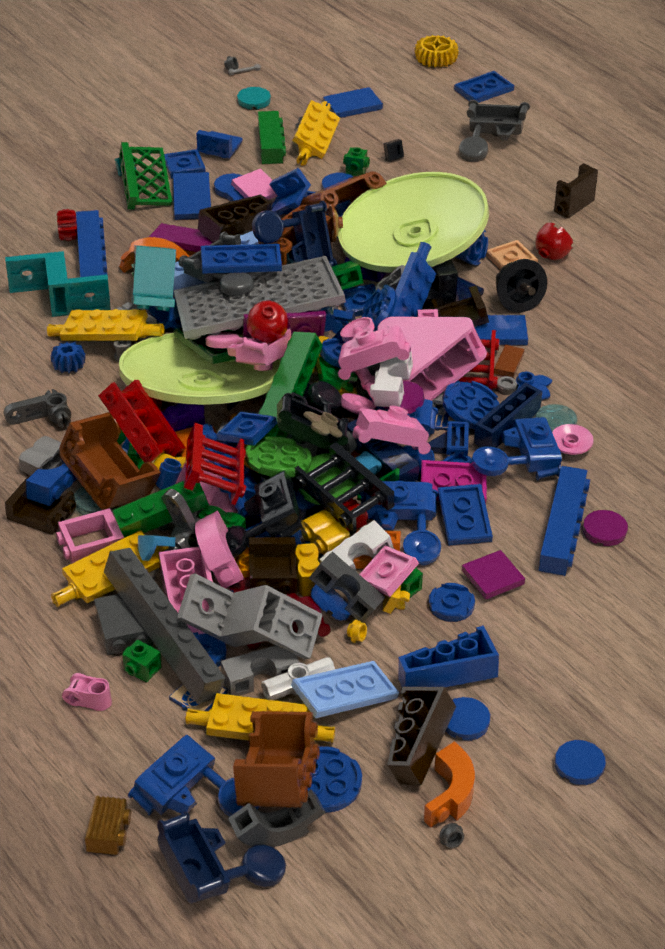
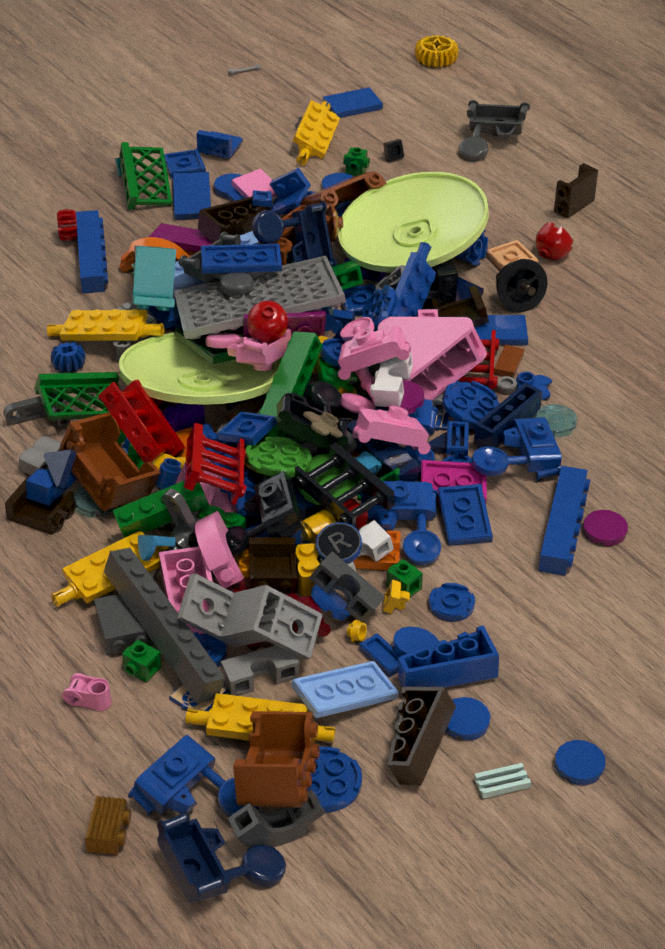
teal bracket [5,251,111,317] -> none
bright pink window [56,508,124,564] -> none
dark grey plate [224,56,239,70] -> none
teal tile [237,87,271,110] -> none
green brick [258,111,286,164] -> none
white piece [261,657,335,700] -> none
bright pink tile [359,546,419,597] -> none
orange arch [424,741,475,828] -> none
dark grey plate [439,823,464,848] -> none
blue tile [454,71,514,103] -> none
magenta tile [461,550,525,600] -> none
bright pink dish [552,424,593,455] -> none
none -> green fence [34,372,120,420]
none -> dark blue tile [44,449,76,490]
none -> blue tile [252,190,272,207]
none -> black tile [316,522,362,564]
none -> blue tile [359,633,400,678]
none -> blue tile [392,626,439,656]
none -> light aqua tile [474,763,531,799]

